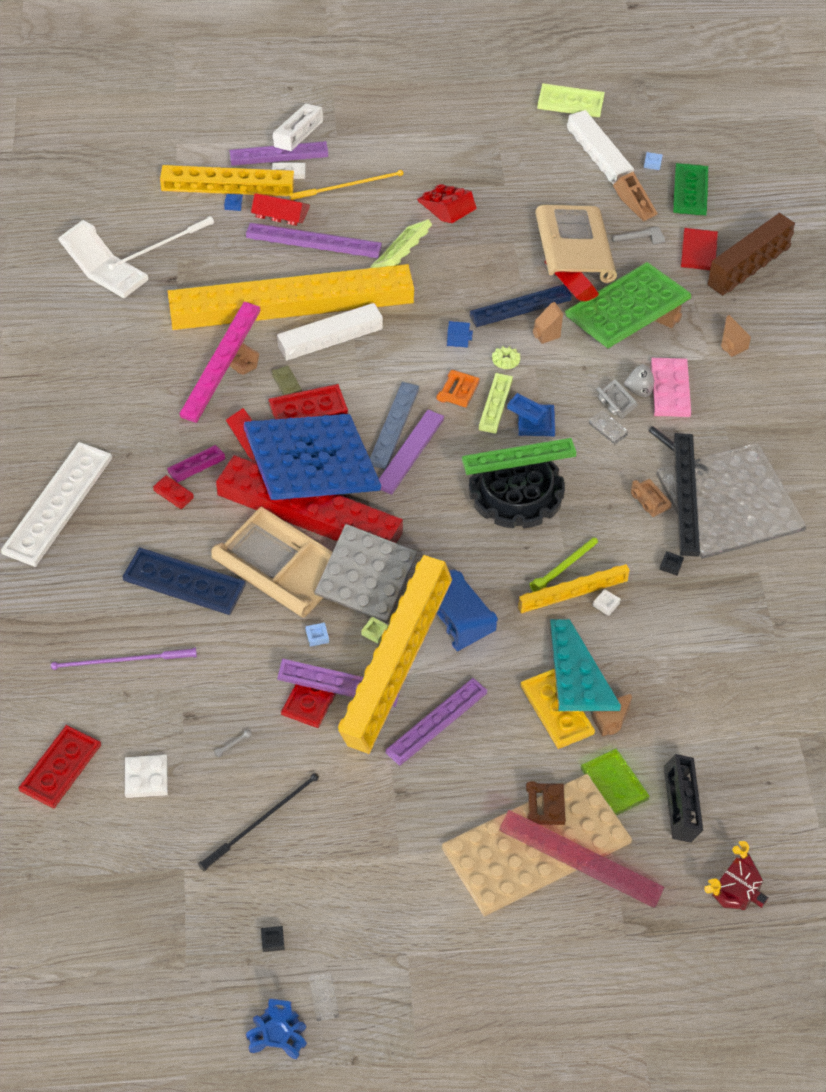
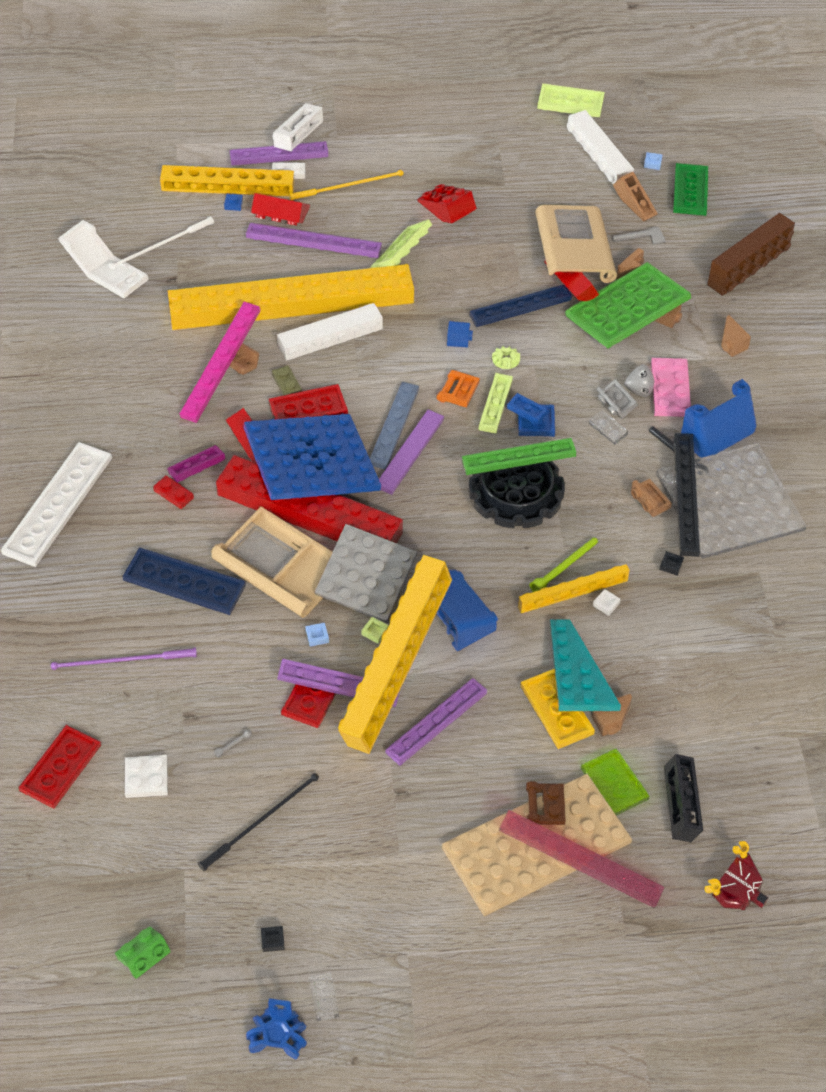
medium nougat slope [533,302,563,344] -> none
red tile [681,228,718,271] -> none
none -> bright green bracket [114,926,170,979]
none -> medium nougat slope [616,248,644,279]
none -> blue windscreen [681,379,757,458]

